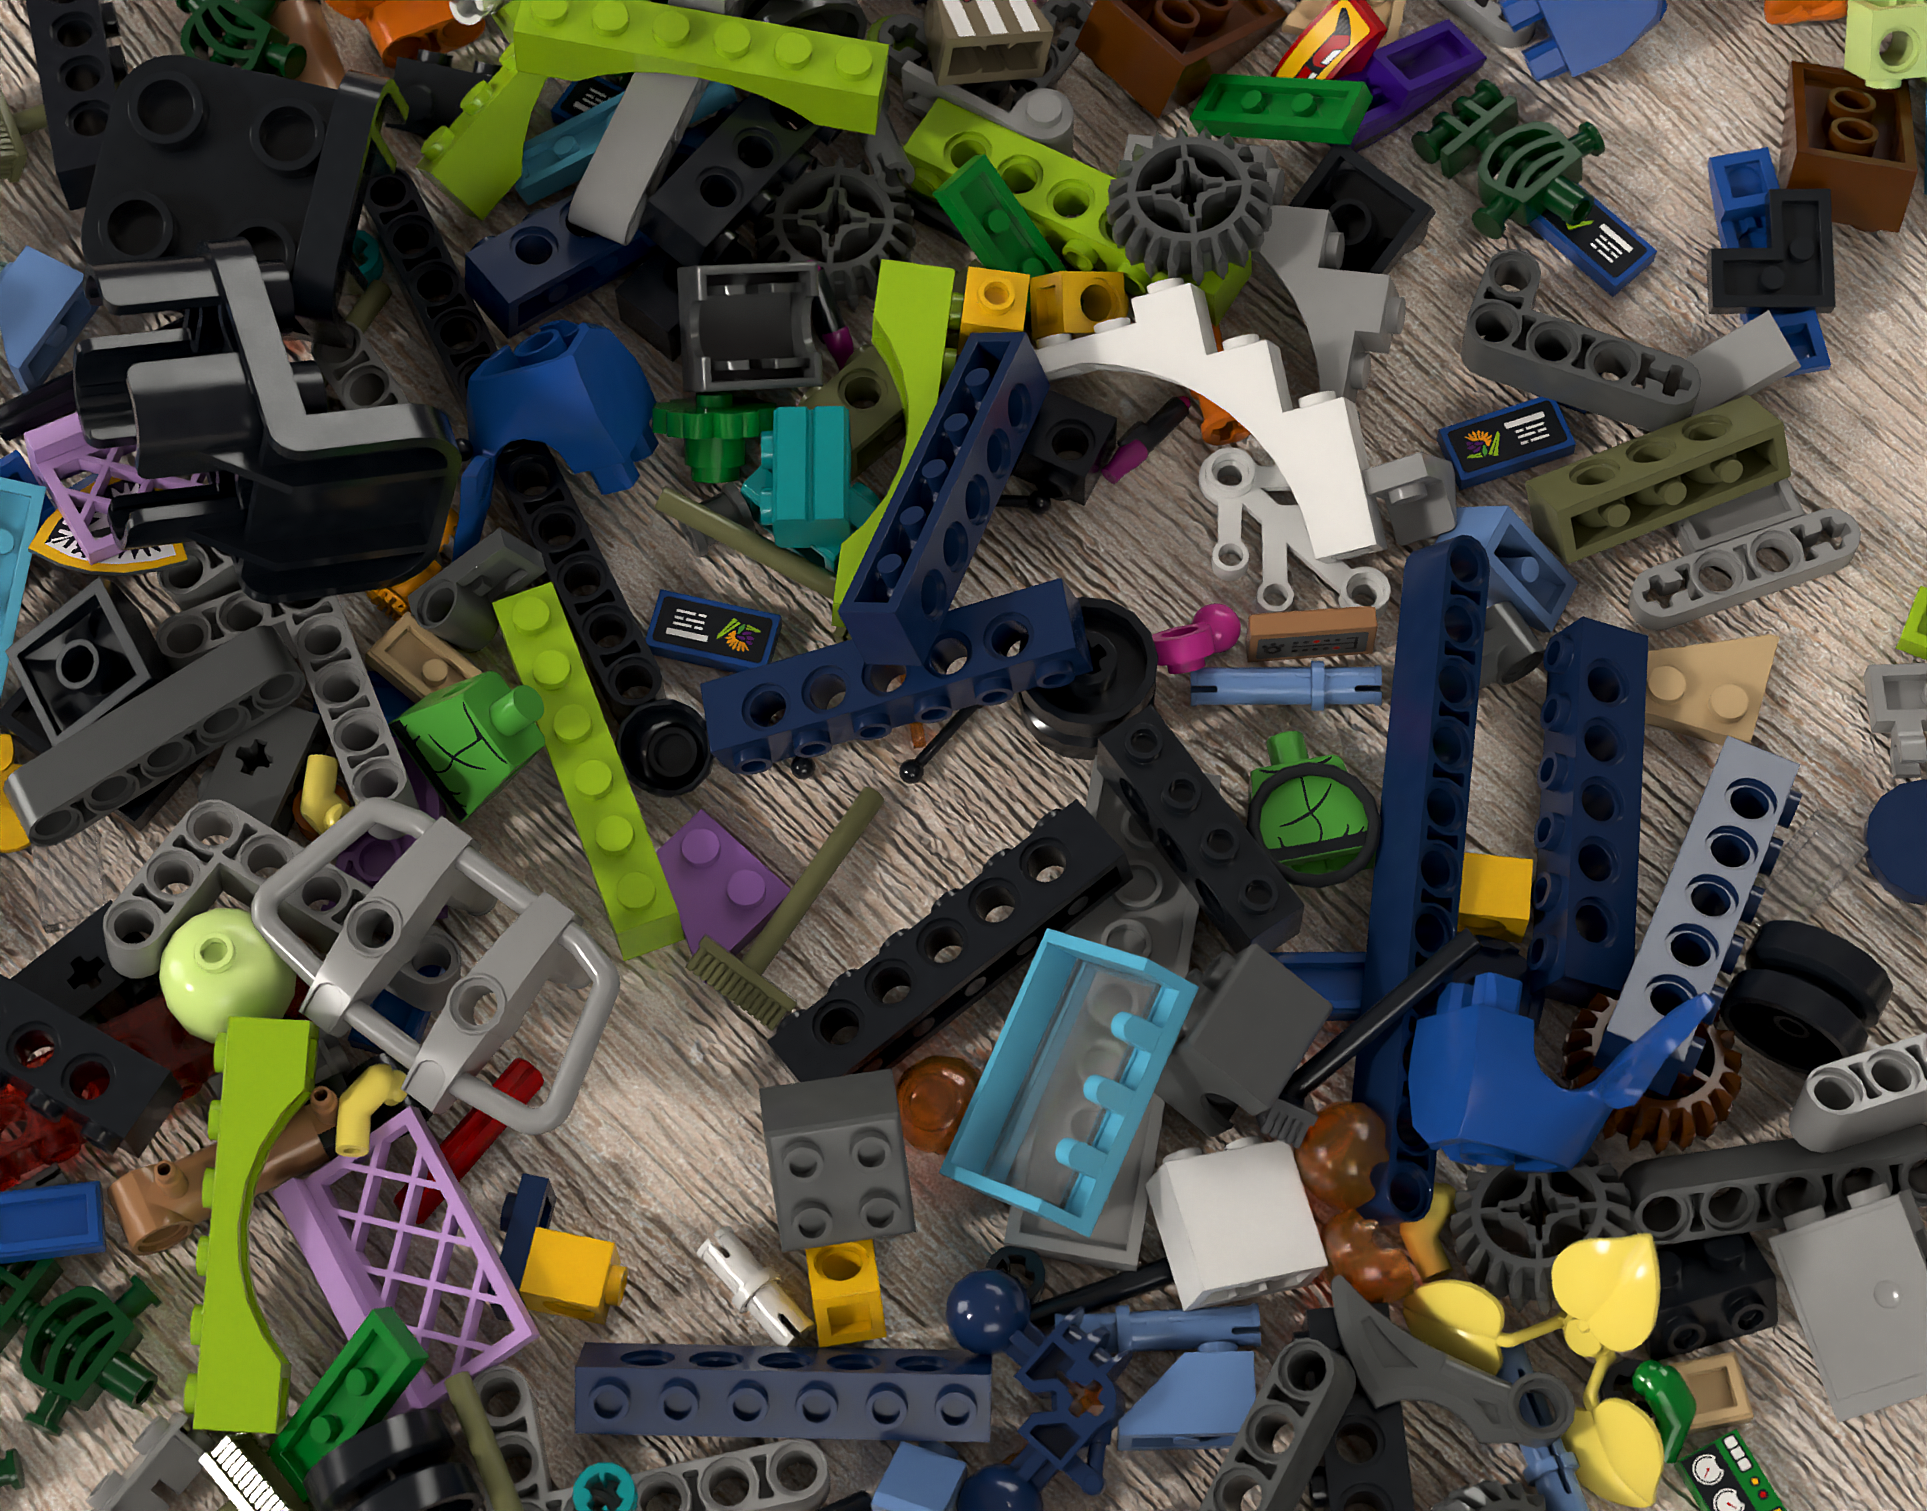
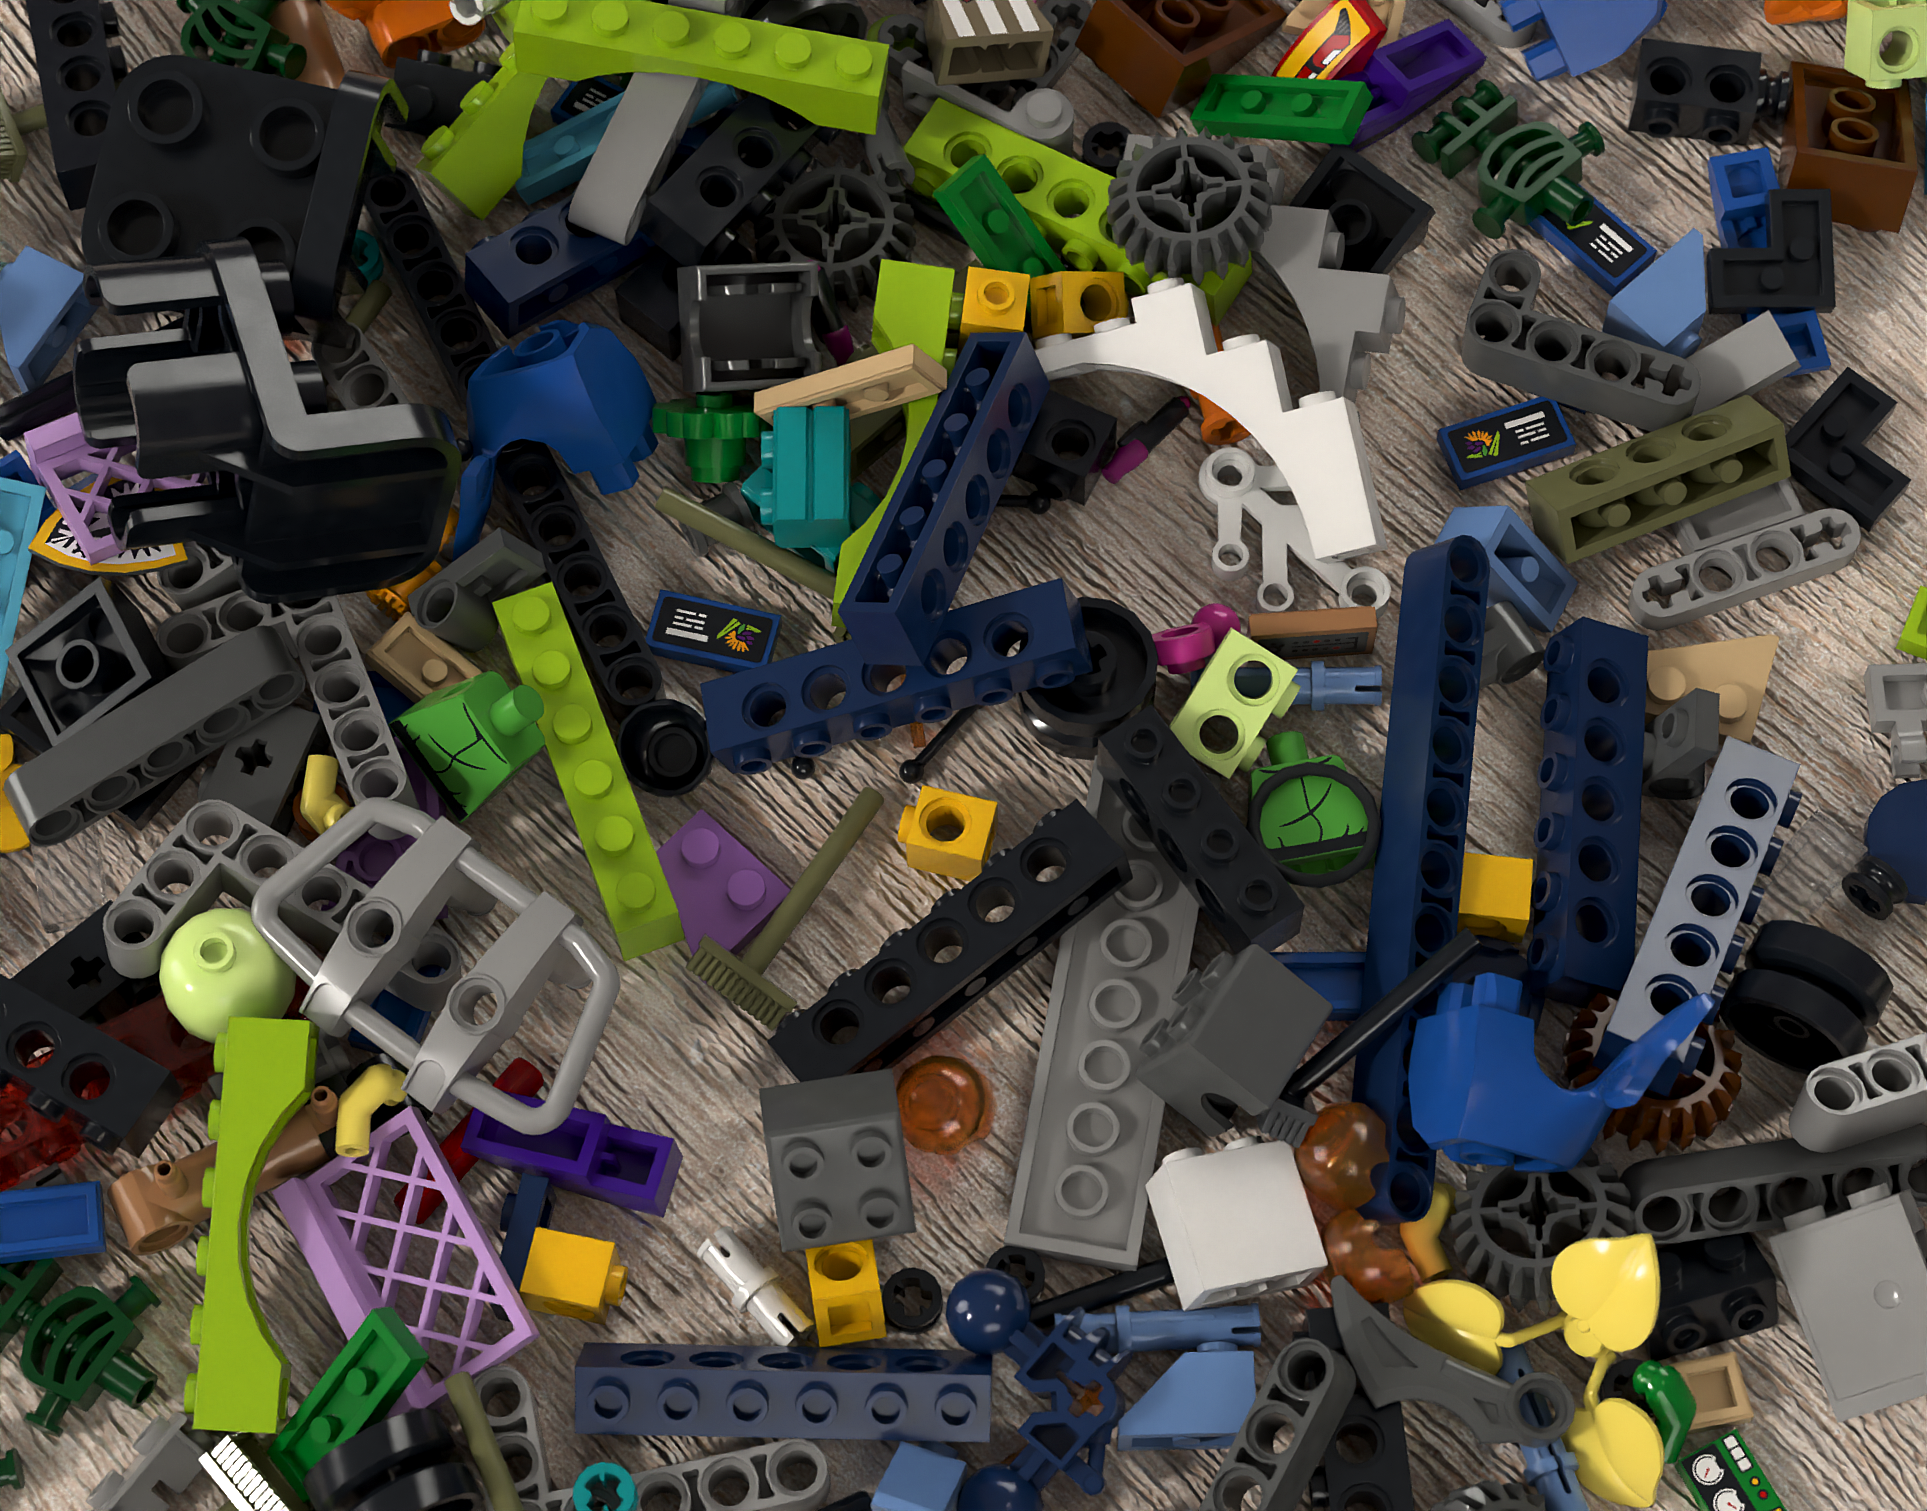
window [939,928,1199,1238] -> none
light grey slope [1362,452,1457,545] -> none
none -> dark purple slope [460,1090,683,1218]
none -> tan tile [754,344,947,426]
none -> black bush [882,1267,943,1335]
none -> yellow brick [898,785,998,882]
none -> black bush [1082,121,1132,178]
none -> yellowish green brick [1169,627,1301,779]
none -> medium blue slope [1602,228,1706,359]
none -> black brick [1627,38,1762,146]
none -> dark grey plate [1642,688,1720,800]
none -> black bush [1754,68,1789,126]
none -> black plate [1785,367,1911,532]
none -> black bush [1841,856,1909,920]

